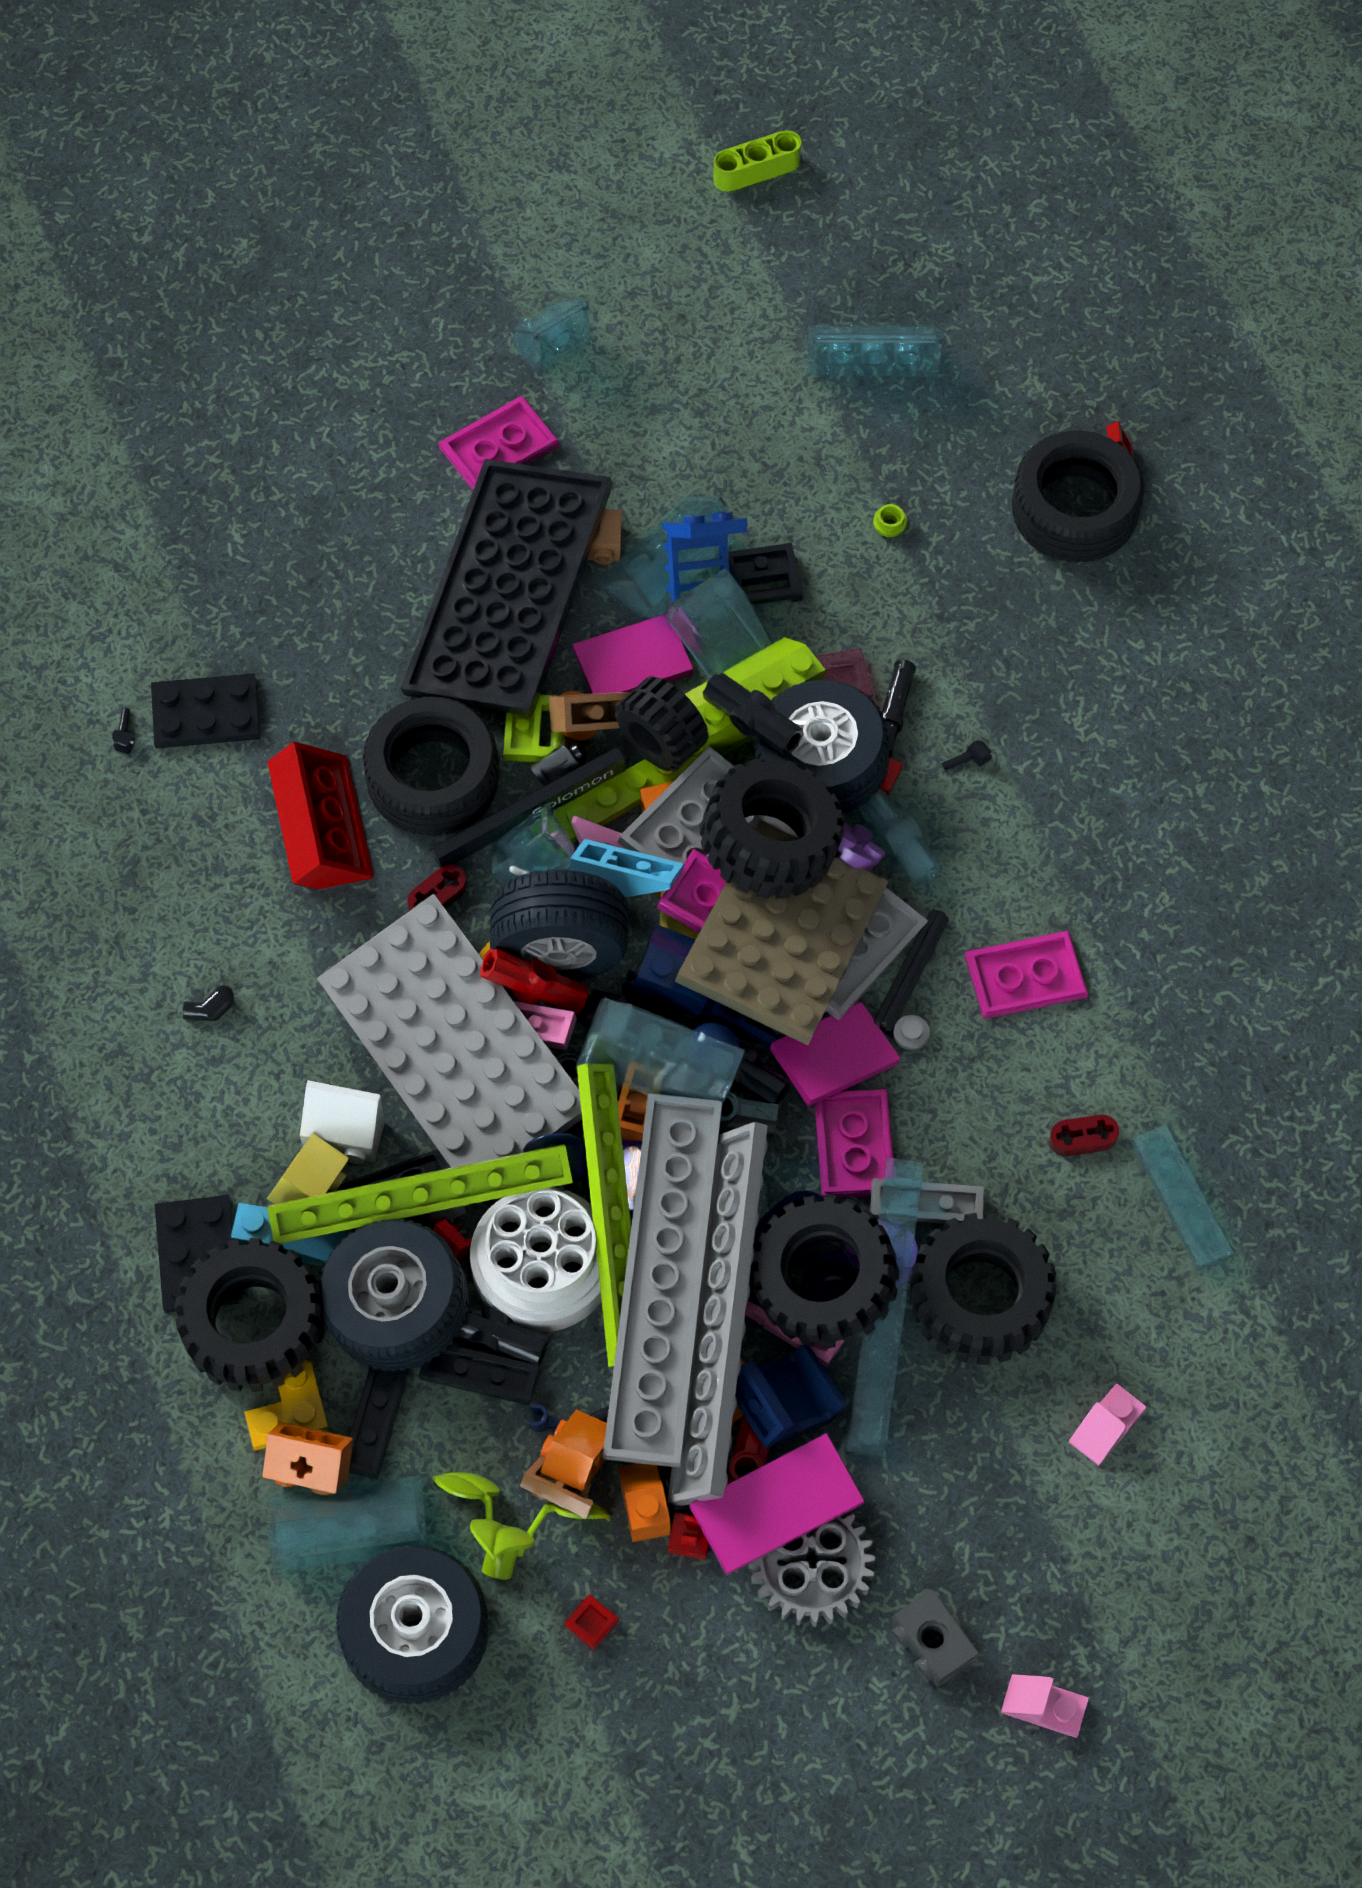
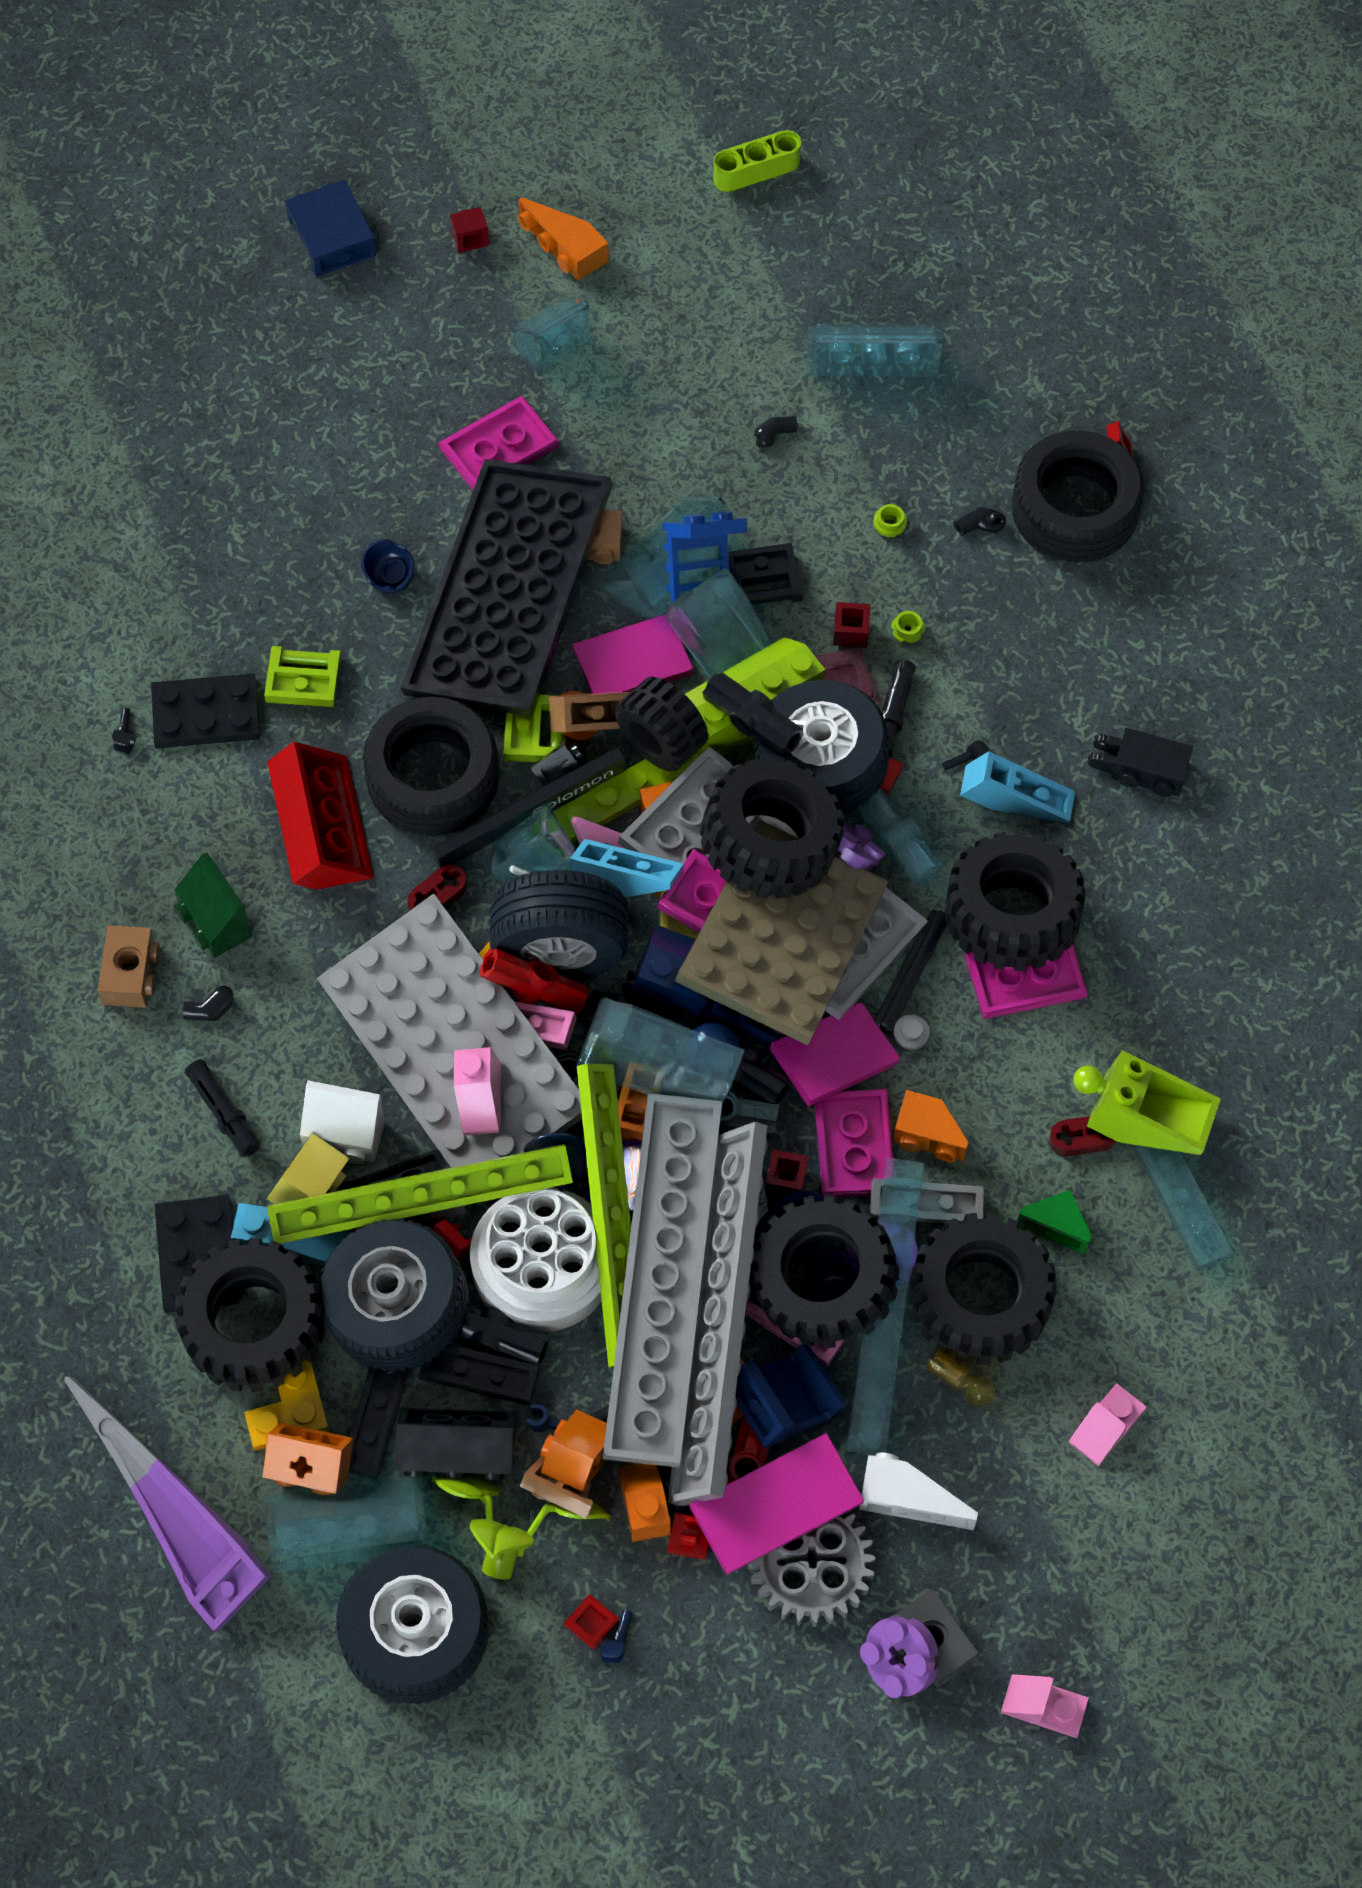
none -> medium lavender plate [65,1377,272,1631]
none -> medium nougat brick [98,925,160,1008]
none -> dark green slope [174,852,251,958]
none -> black pin [185,1059,261,1158]
none -> lime plate [264,646,342,707]
none -> dark blue panel [285,180,376,277]
none -> dark blue hair [361,539,416,594]
none -> black slope [395,1408,517,1480]
none -> dark red plate [450,207,489,253]
none -> bright pink slope [454,1047,502,1135]
none -> orange slope [518,197,609,281]
none -> dark blue hand [602,1609,633,1663]
none -> black arm [754,416,797,447]
none -> dark red plate [764,1149,809,1198]
none -> dark red plate [833,602,870,648]
none -> white slope [859,1453,978,1530]
none -> medium lavender plate [860,1615,938,1698]
none -> lime plate [891,611,925,644]
none -> orange slope [893,1090,968,1162]
none -> clear yellow pin [926,1349,995,1407]
none -> black tyre [945,832,1086,971]
none -> black arm [954,507,1006,536]
none -> medium azure slope [960,751,1075,823]
none -> green slope [1017,1190,1092,1255]
none -> lime slope [1073,1050,1221,1155]
none -> black hinge [1087,728,1194,797]

